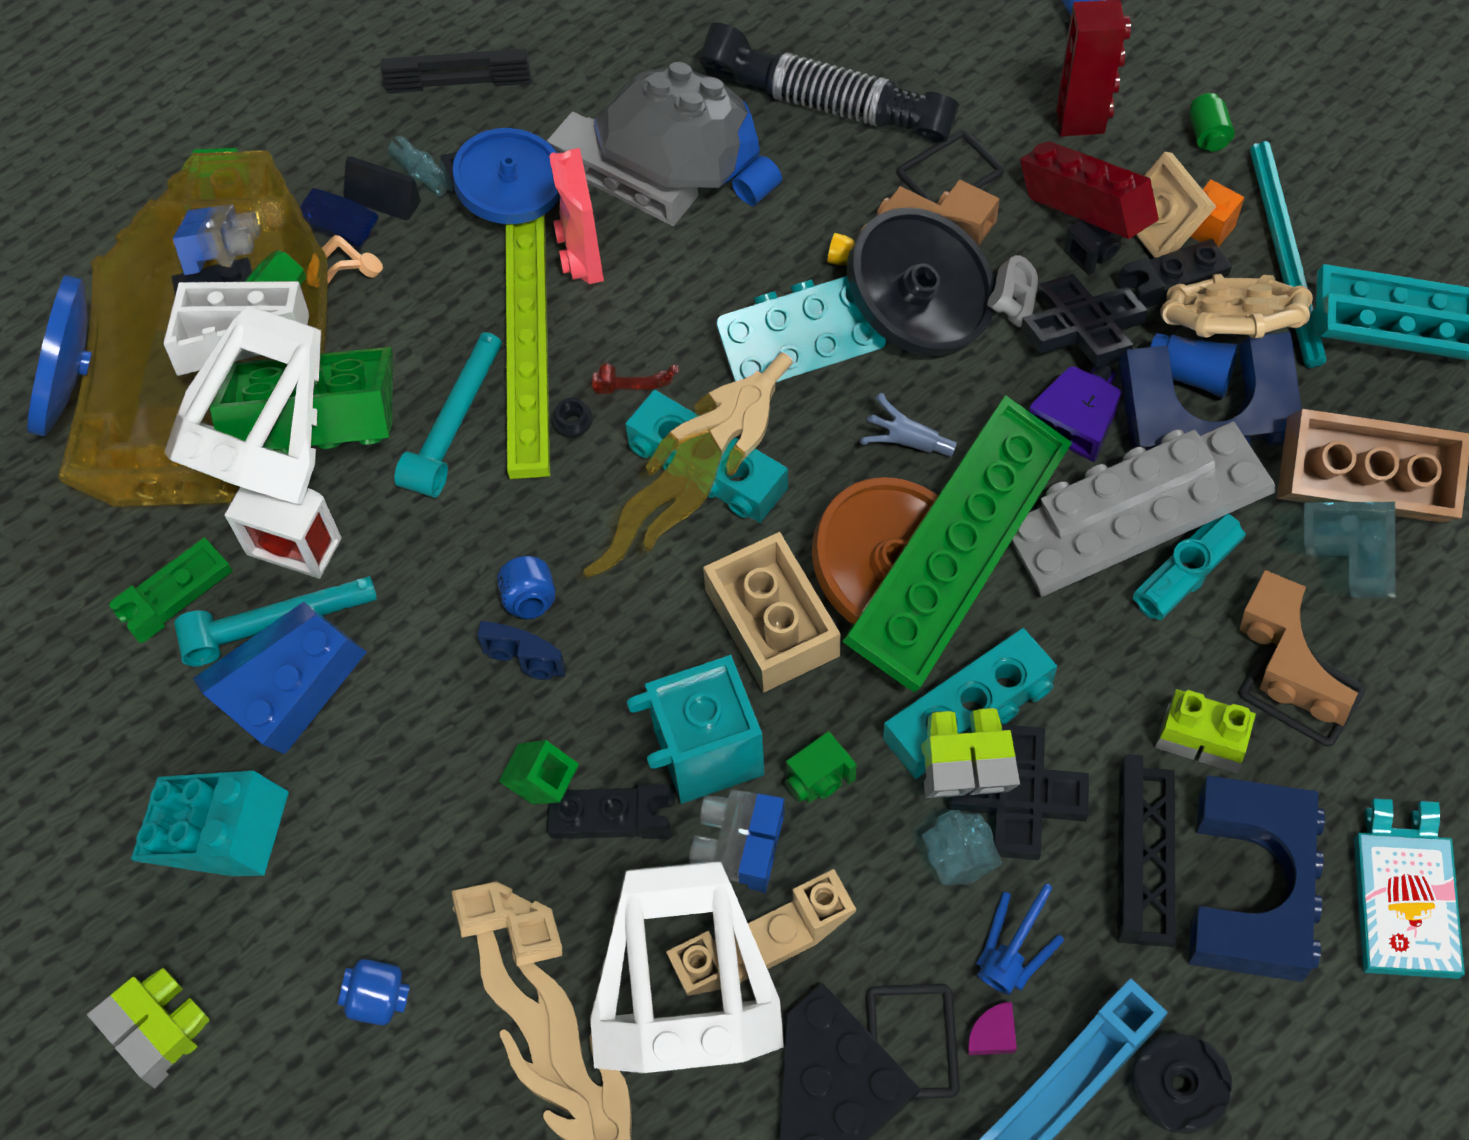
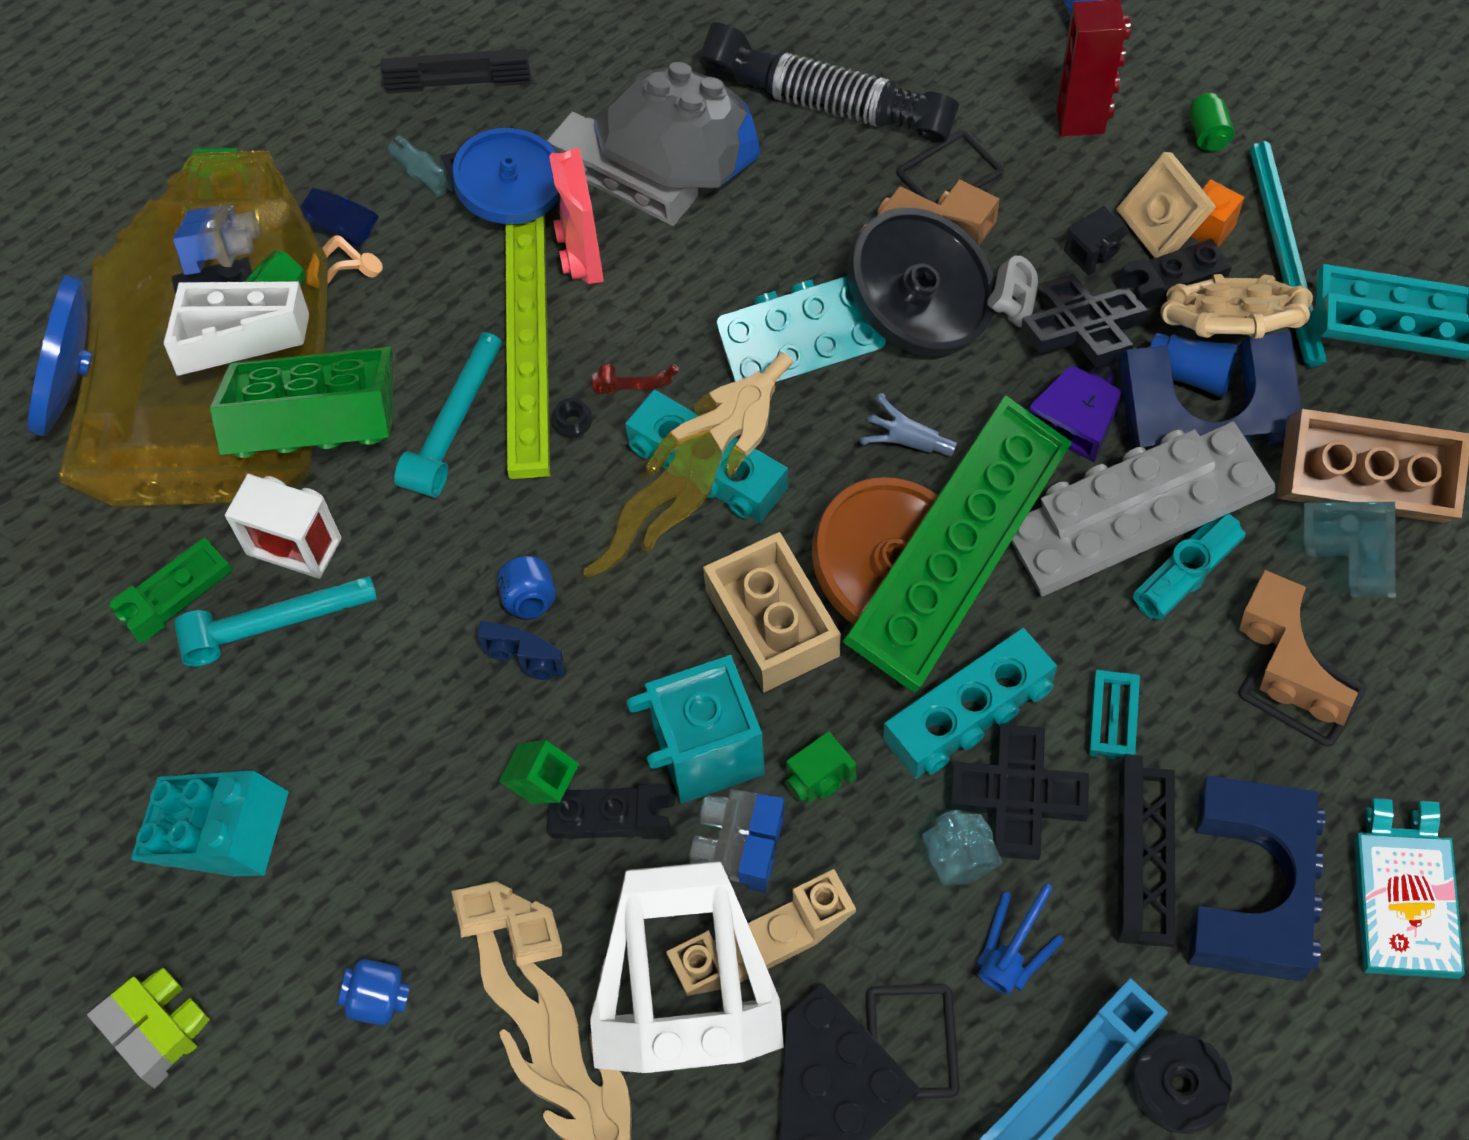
white windscreen [164,305,321,505] -> none
blue wedge [193,602,367,754] -> none
black slope [343,156,421,221] -> none
blue beam [732,156,782,206] -> none
yellow hinge [827,233,854,266] -> none
hips [921,708,1020,798] -> none
magenta tile [967,1002,1017,1055] -> none
dark red brick [1020,141,1159,239] -> none
lime hips [1155,689,1256,773] -> none
none -> teal tile [1088,670,1140,759]

